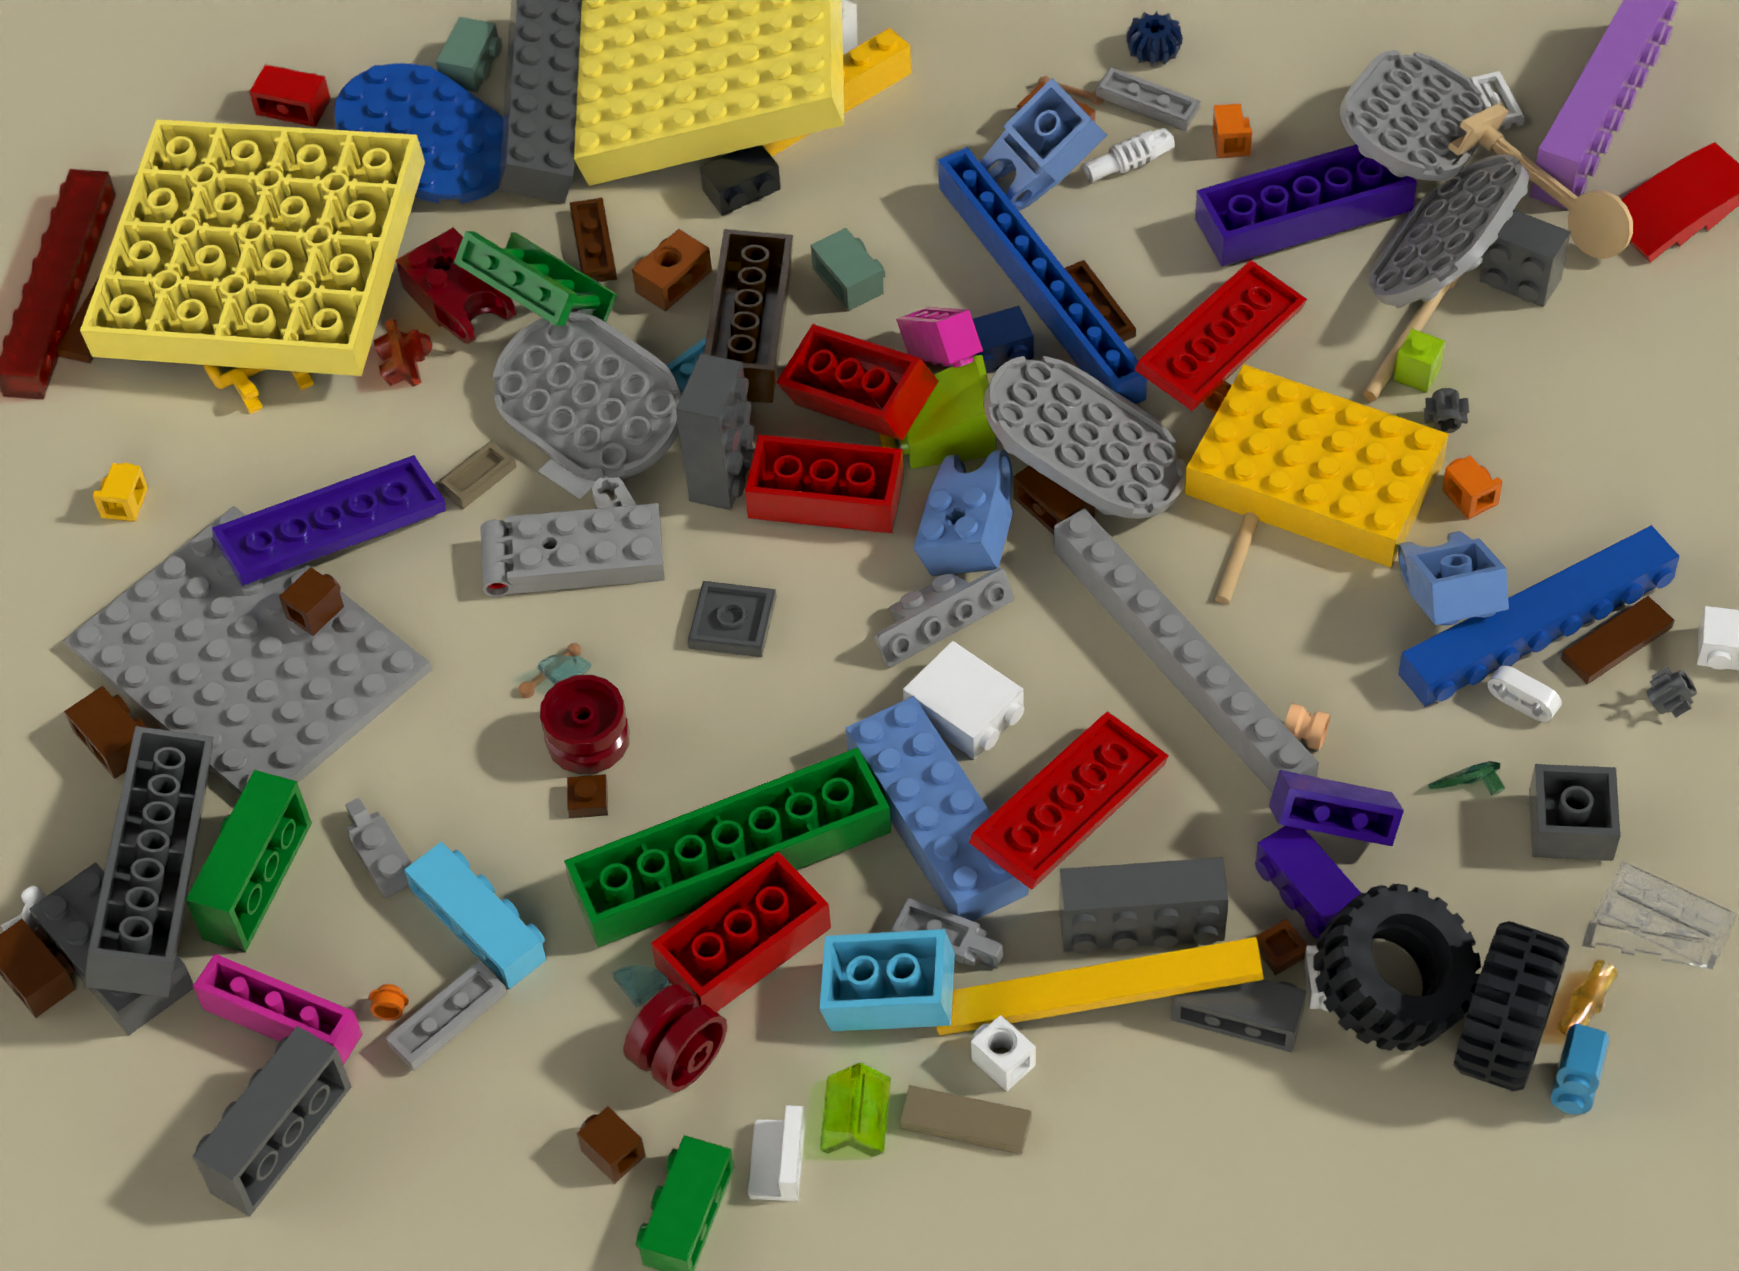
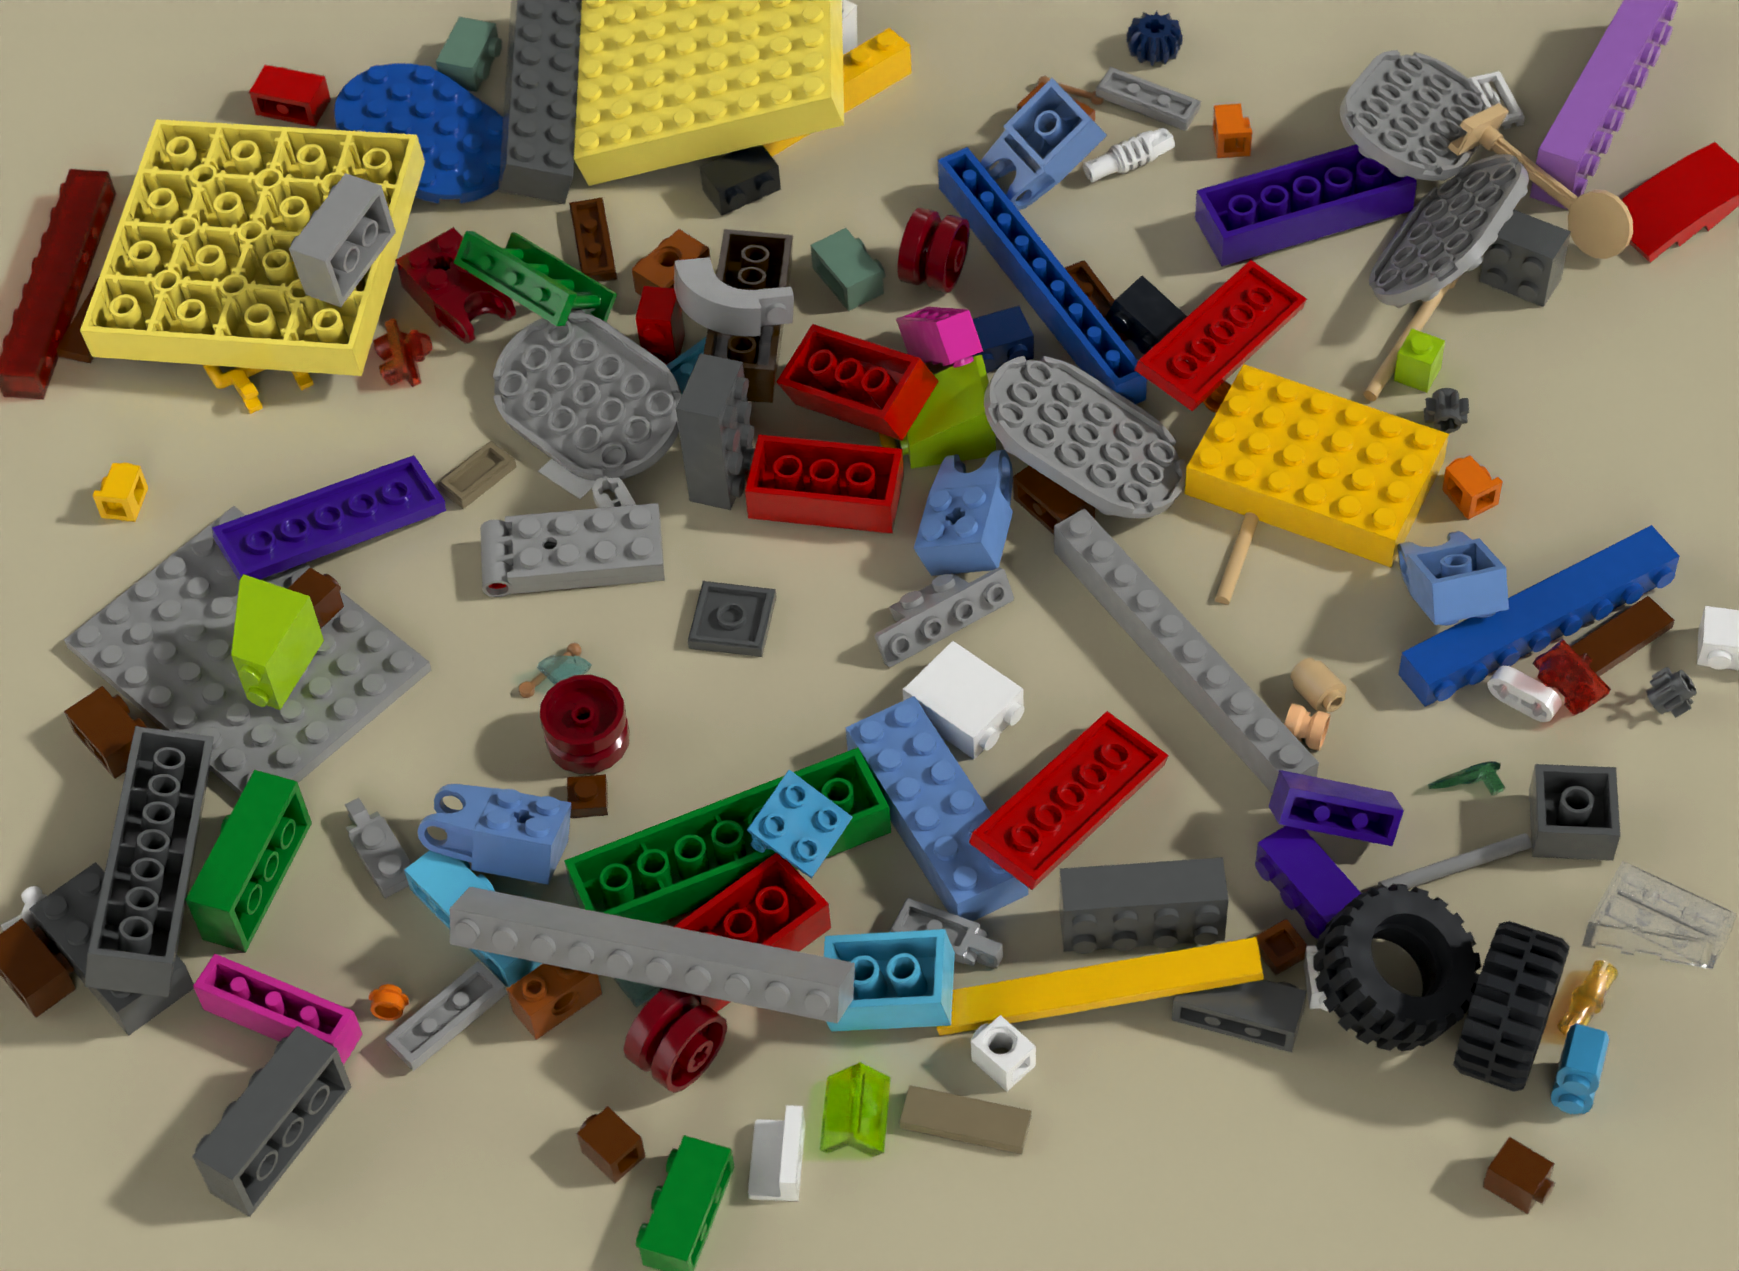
none -> lime slope [231,574,324,710]
none -> light grey brick [289,173,396,307]
none -> medium blue brick [417,784,571,885]
none -> light grey brick [450,887,855,1023]
none -> dark orange brick [507,963,602,1040]
none -> red brick [635,286,685,365]
none -> light grey arch [674,257,794,337]
none -> dark azure hinge [746,770,853,878]
none -> dark red wheel [897,207,970,293]
none -> black brick [1106,275,1187,355]
none -> tan brick [1290,658,1346,712]
none -> light grey bar [1378,833,1531,889]
none -> reddish brown brick [1483,1136,1555,1214]
none -> clear red hips [1533,639,1611,715]

